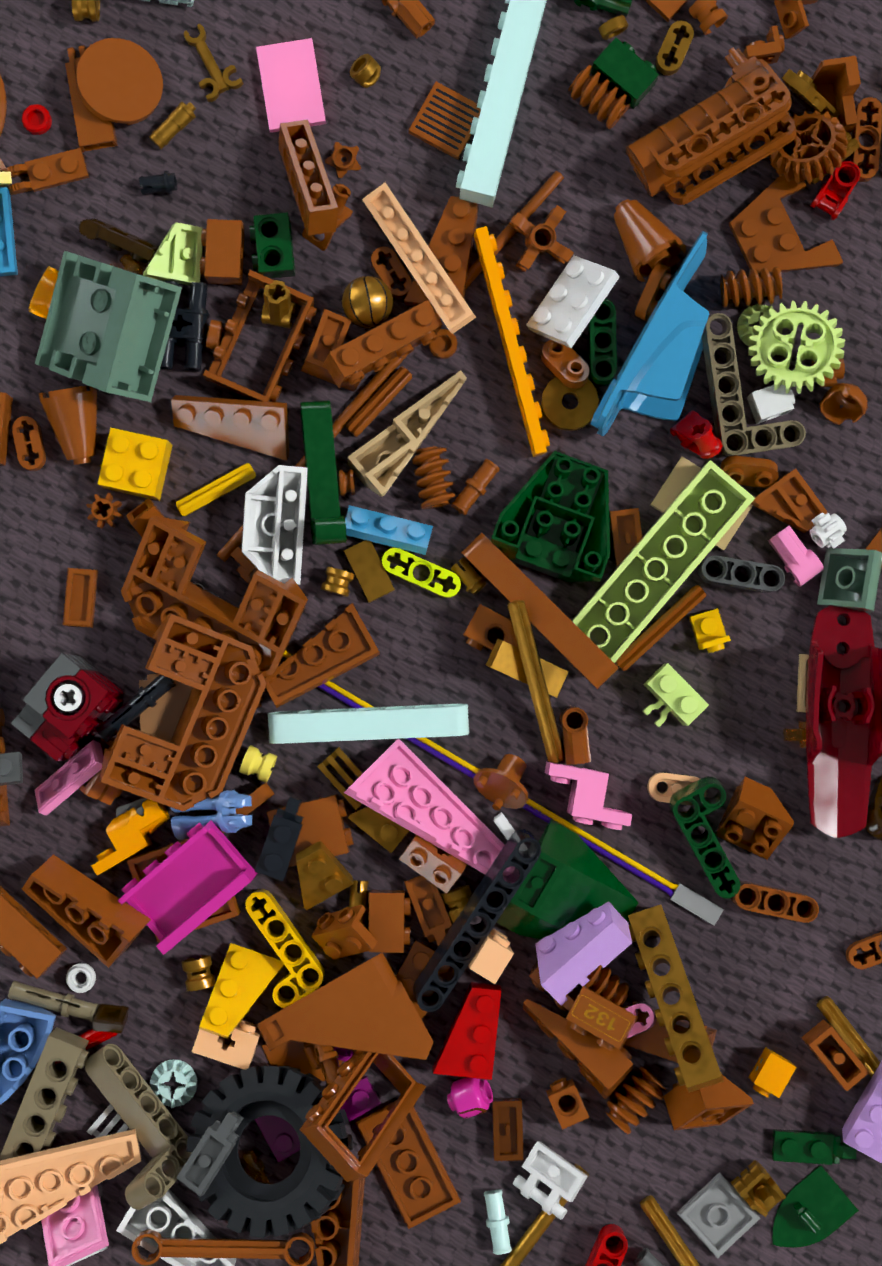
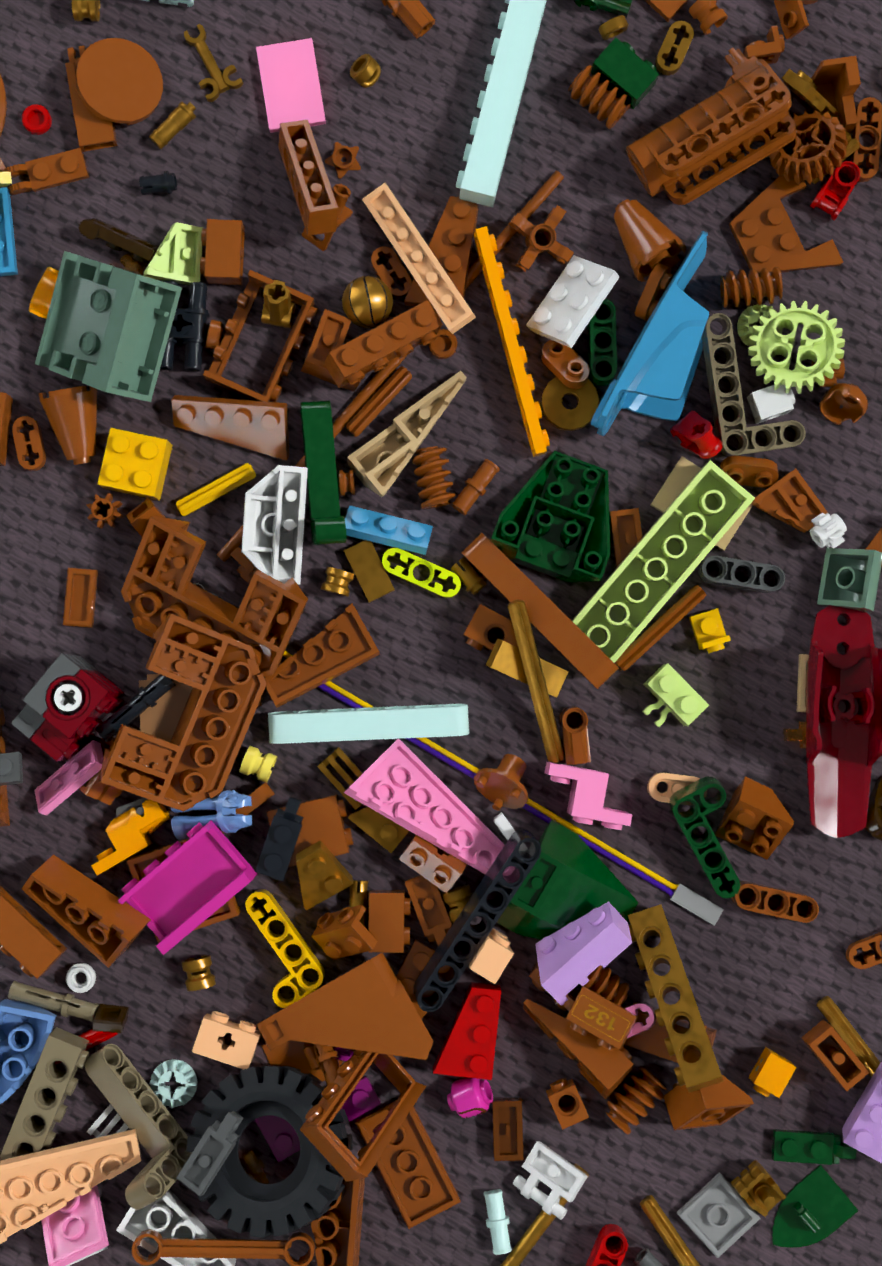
yellow wing [199,943,284,1038] -> none
dark green brick [249,212,295,279] -> none
dark orange tile [409,81,481,160] -> none
bright pink piece [768,525,824,587] -> none

